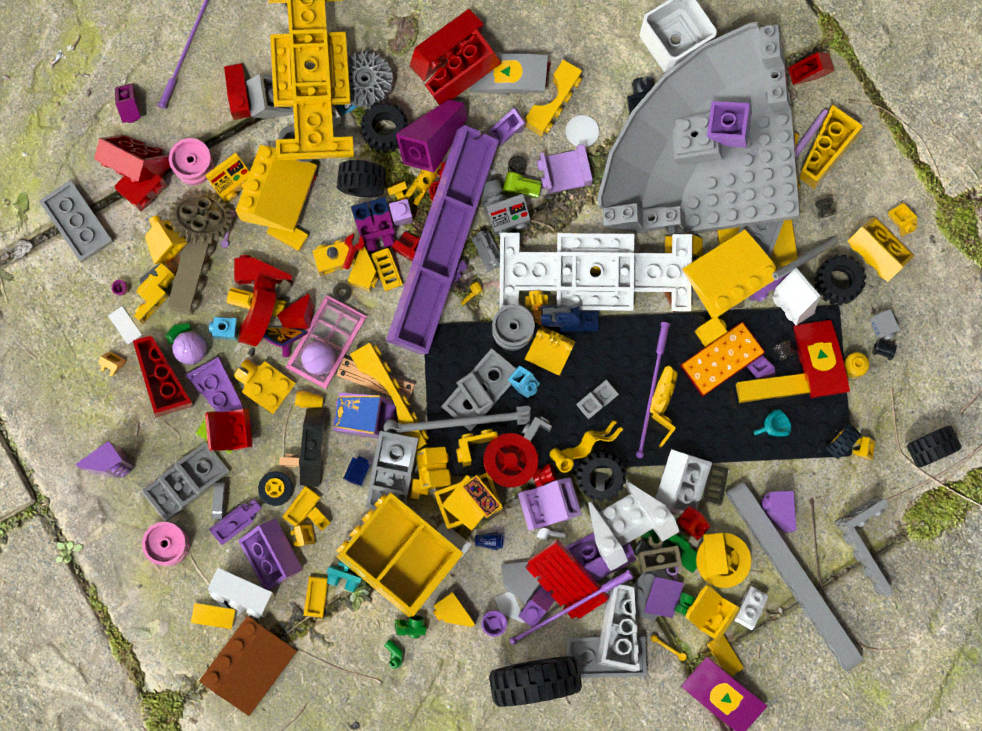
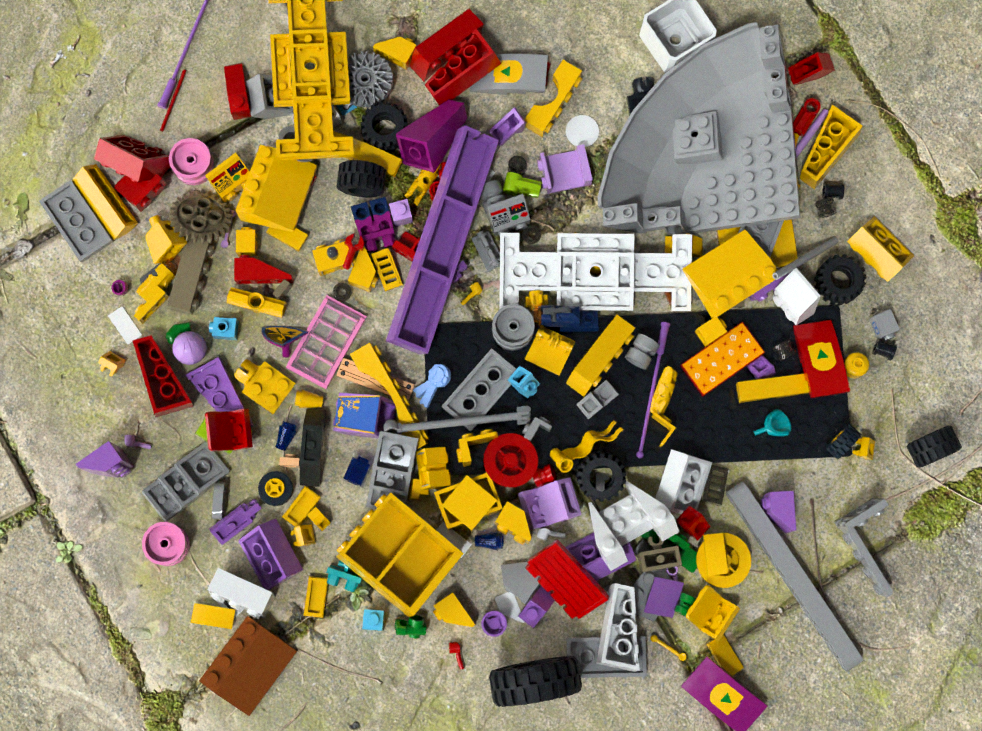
magenta slope [115,83,141,123] -> none
red arch [238,276,276,347] -> none
red slope [277,294,315,329] -> none
lavender piece [301,341,336,375] -> none
green arm [384,639,403,669] -> none
yellow tile [386,181,407,201] -> none
light grey tile [456,372,494,415] -> none
tile [462,475,502,518] -> none
medium lavender piece [510,569,634,645] -> none
medium lavender slope [707,101,752,148] -> none
white plate [734,586,768,630] -> none
yellow bracket [888,203,917,237] -> none
none -> yellow brick [72,164,138,240]
none -> lavender hand [124,435,151,449]
none -> red axle [160,70,186,132]
none -> yellow brick [236,227,258,257]
none -> clear blue cone [275,421,298,451]
none -> yellow slope [333,131,403,177]
none -> medium azure brick [362,609,385,631]
none -> yellow slope [373,37,416,70]
none -> light blue piece [413,364,451,408]
none -> red hand [449,642,464,670]
none -> yellow slope [495,501,531,545]
none -> clear smoke plate [522,225,541,244]
none -> yellow wedge [566,315,635,397]
none -> light grey wheel [625,334,660,370]
none -> red piece [793,98,821,137]
none -> black bush [822,182,845,200]

